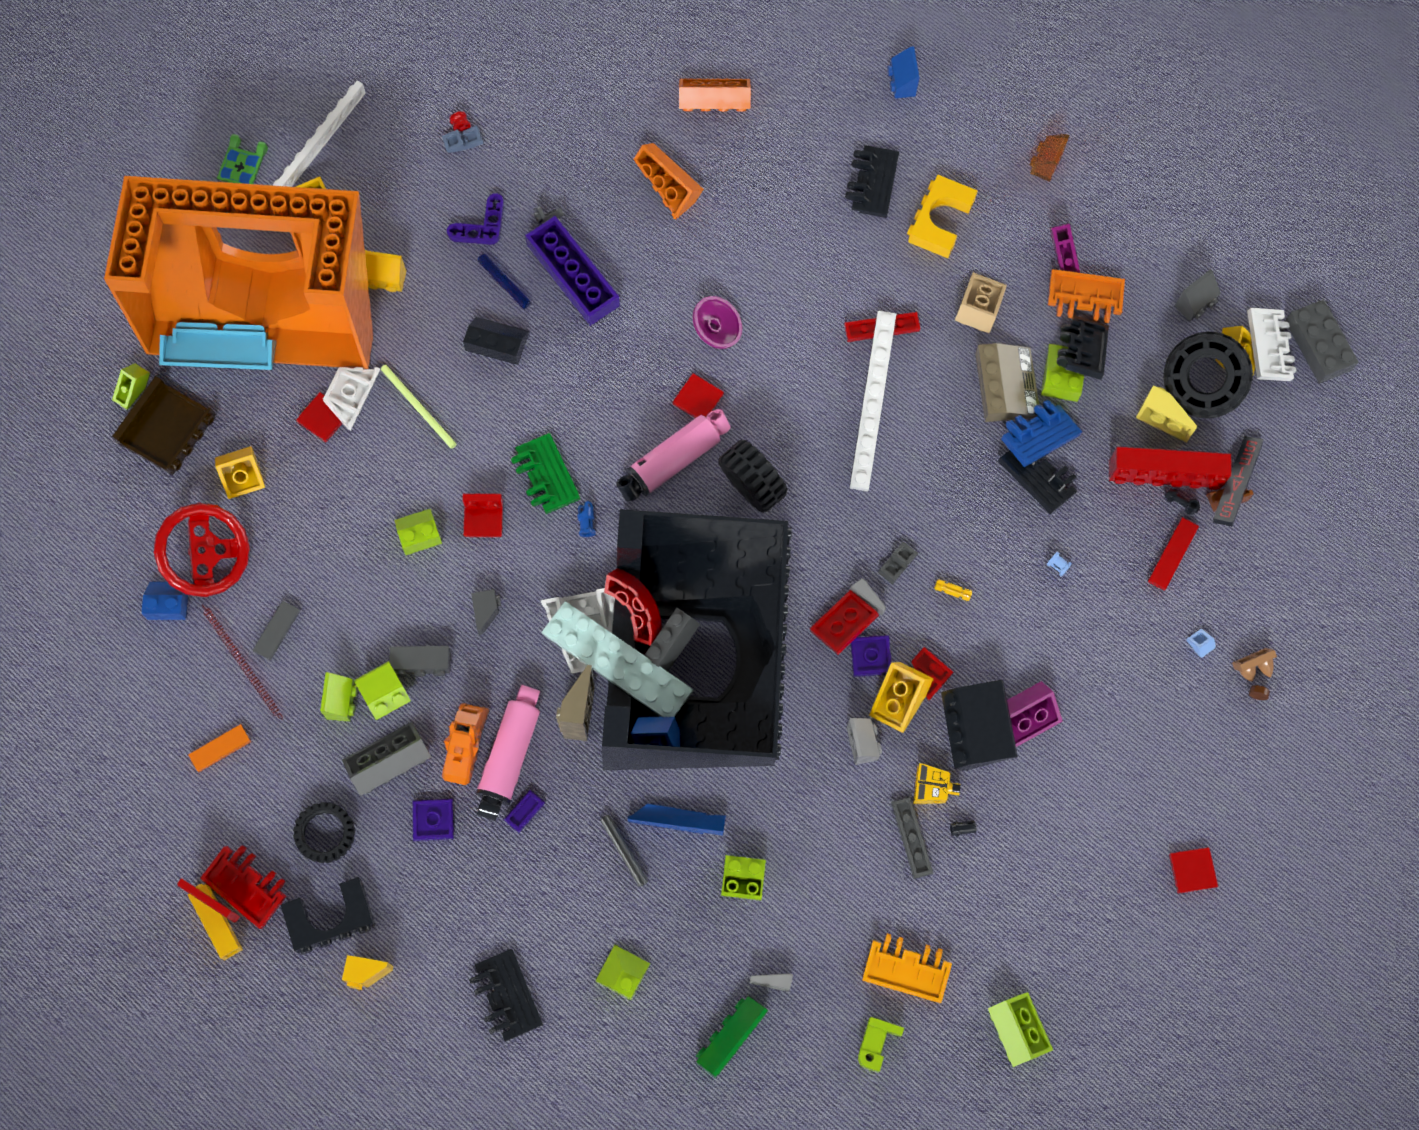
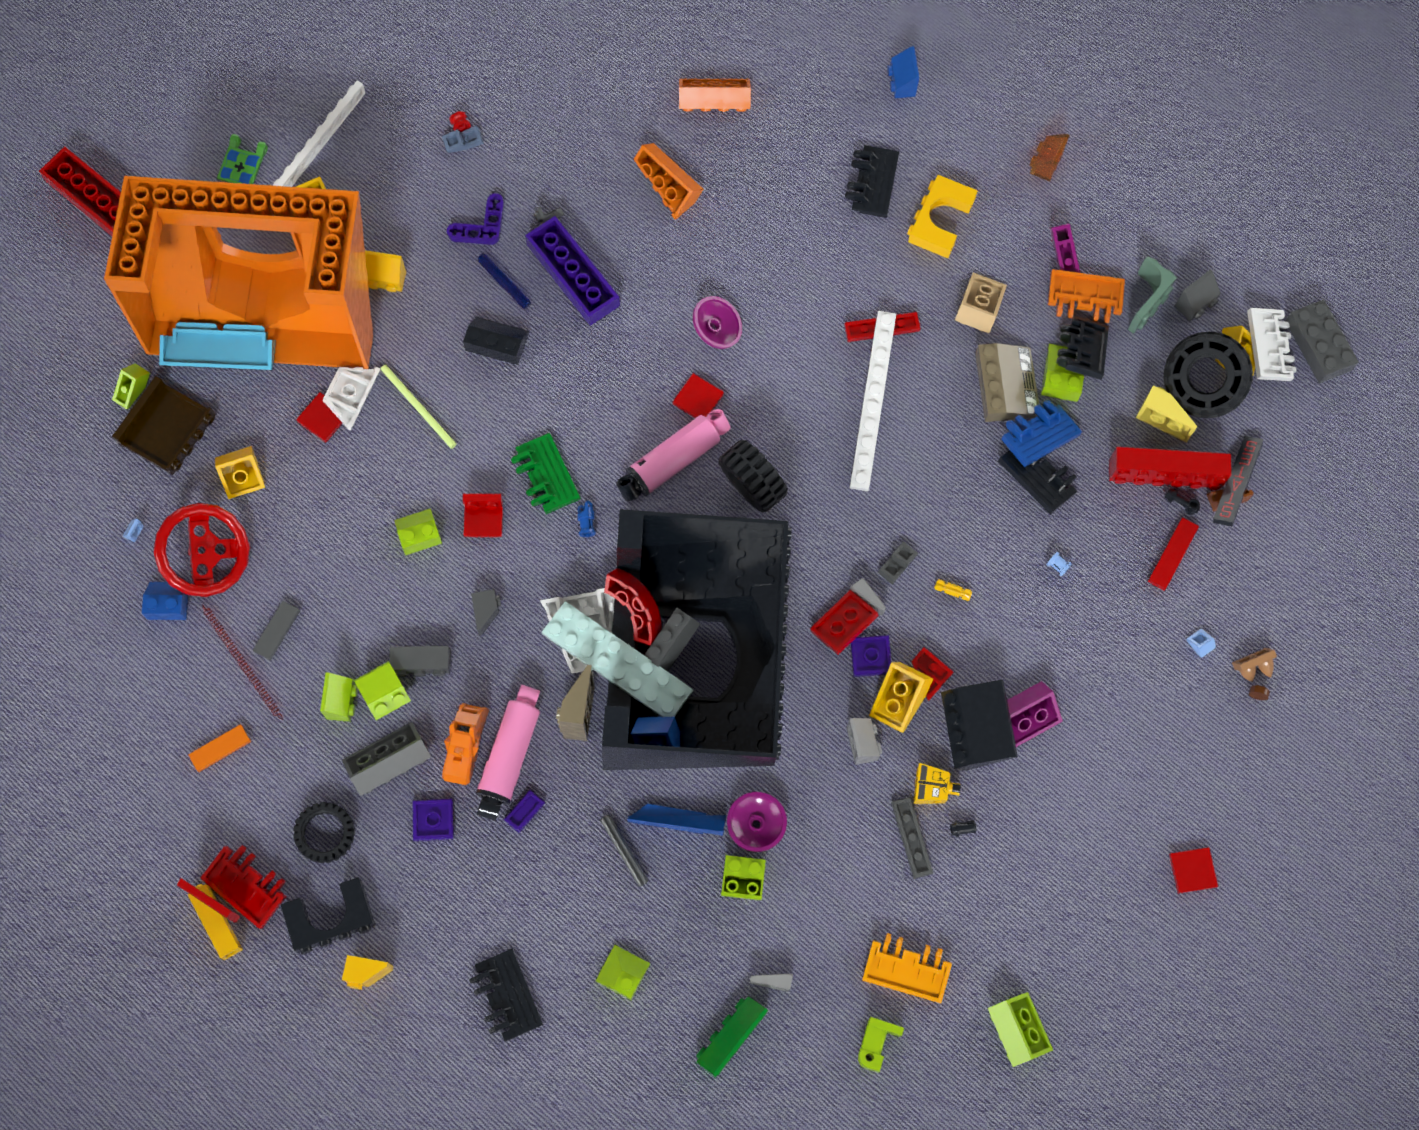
none -> red brick [39,147,121,236]
none -> light blue slope [123,519,144,542]
none -> magenta dish [727,792,787,852]
none -> sand green bracket [1128,256,1177,334]

